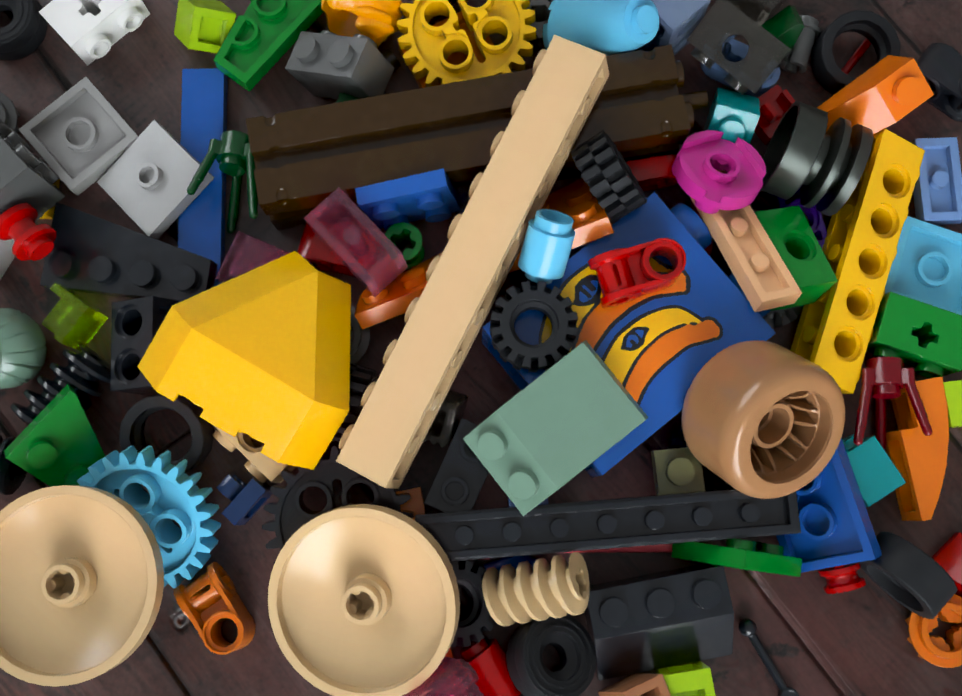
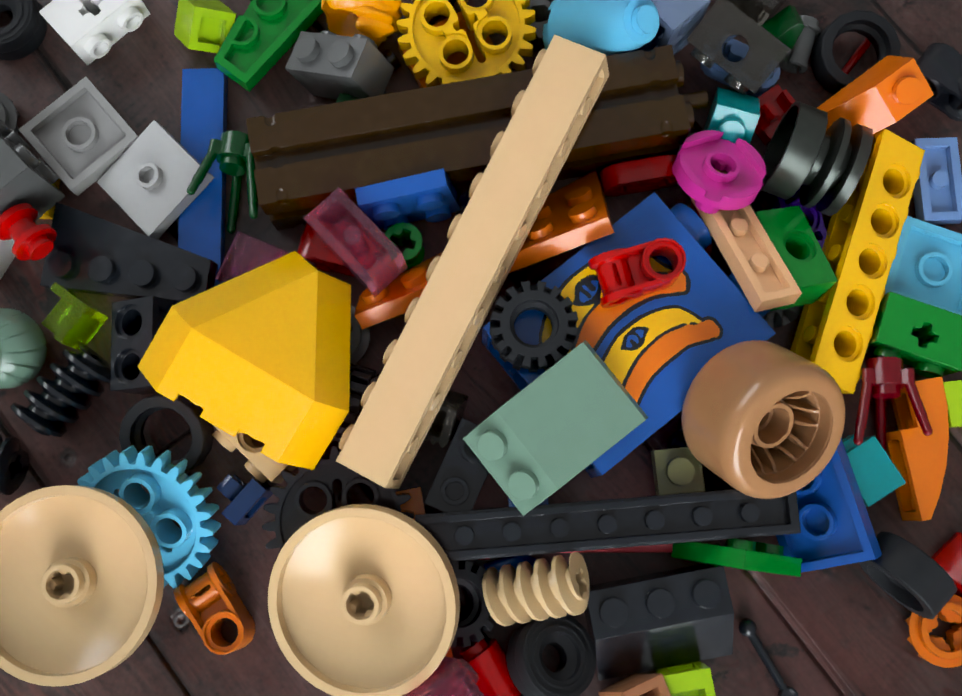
green wing [4,384,105,487] -> none
medium azure brick [518,209,575,284] -> none
black tyre [571,130,647,222] -> none
red bush [818,562,866,594] -> none

